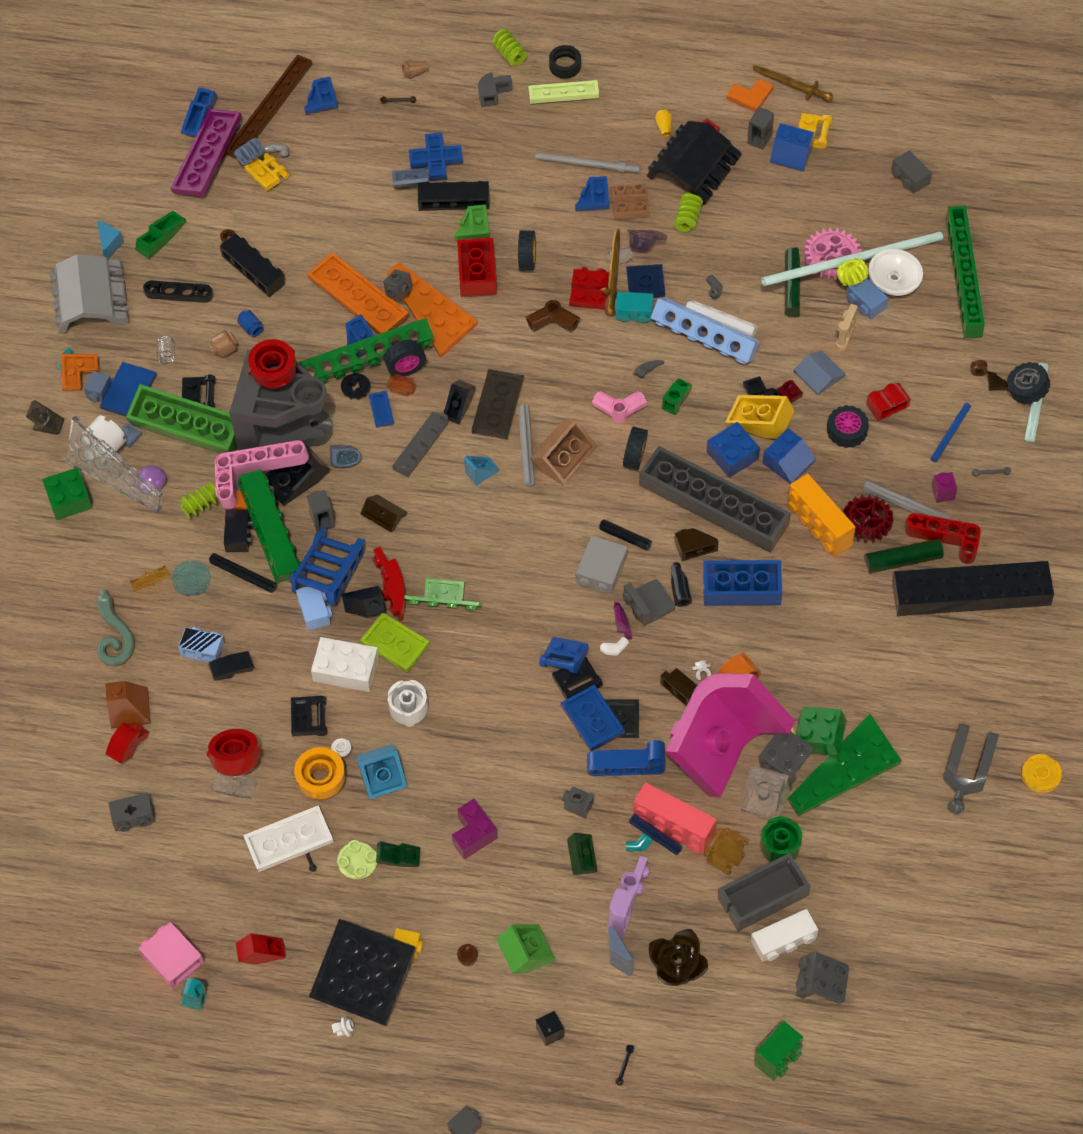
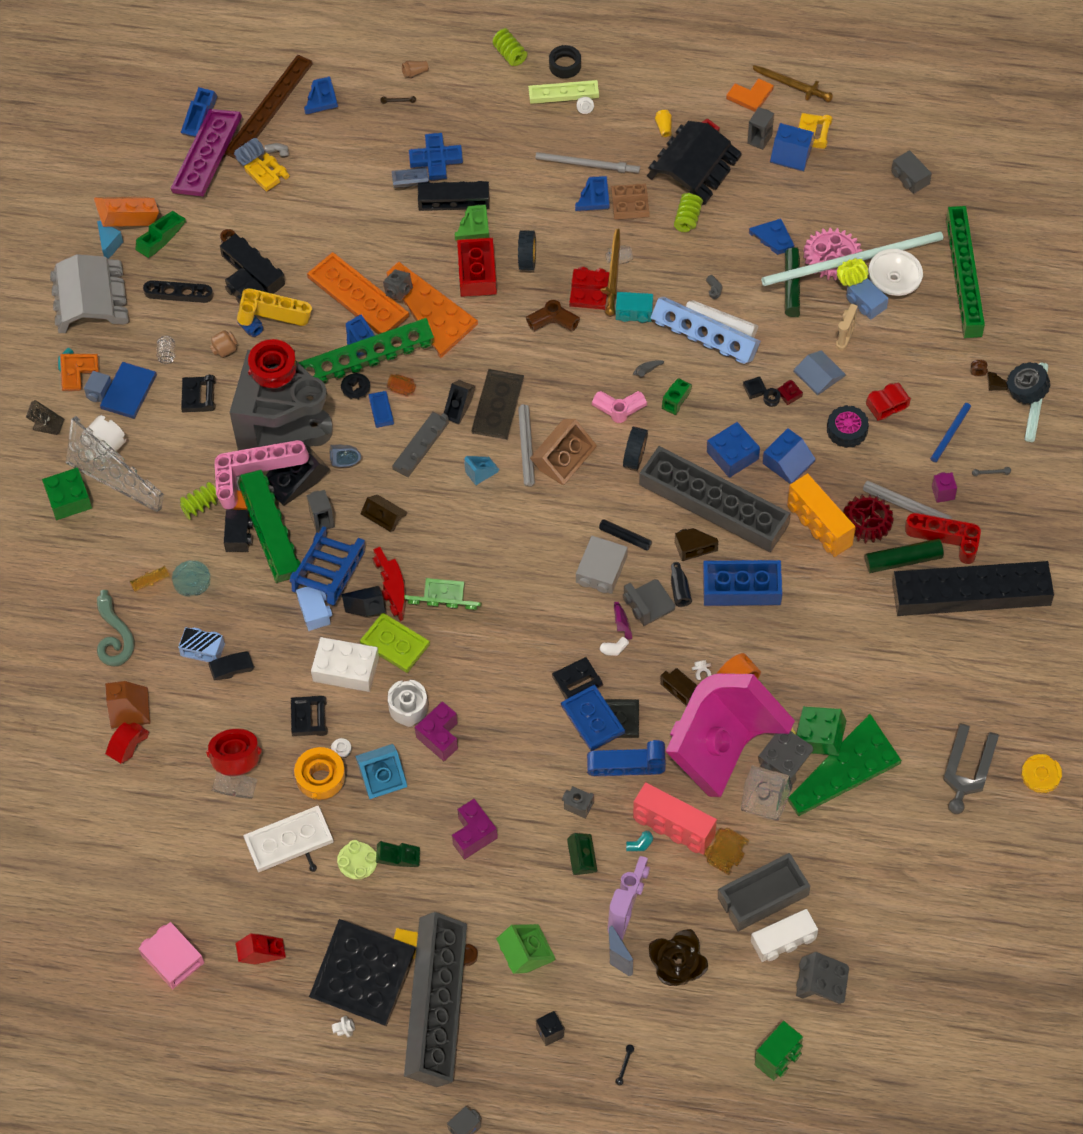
dark grey brick [108,793,155,832] -> none
sand blue tile [121,423,142,448] -> none
bright green brick [126,384,237,454] -> none
medium lavender hair [137,465,166,494] -> none
teal leg [181,978,207,1010] -> none
black axle [209,553,277,593] -> none
black wheel [383,339,426,377] -> none
dark grey brick [478,72,512,107] -> none
blue plate [539,637,589,673] -> none
dark blue tile [626,264,665,298] -> none
piece [627,229,667,253] -> none
dark blue axle [629,814,682,855] -> none
yellow slope [725,395,794,439] -> none
green brick [760,816,802,862] -> none
none -> orange slope [94,197,159,227]
none -> black brick [225,268,264,304]
none -> yellow beam [237,289,312,326]
none -> dark grey brick [404,912,467,1087]
none -> magenta brick [415,701,458,762]
none -> white plate [576,97,594,114]
none -> blue wing [749,219,795,255]

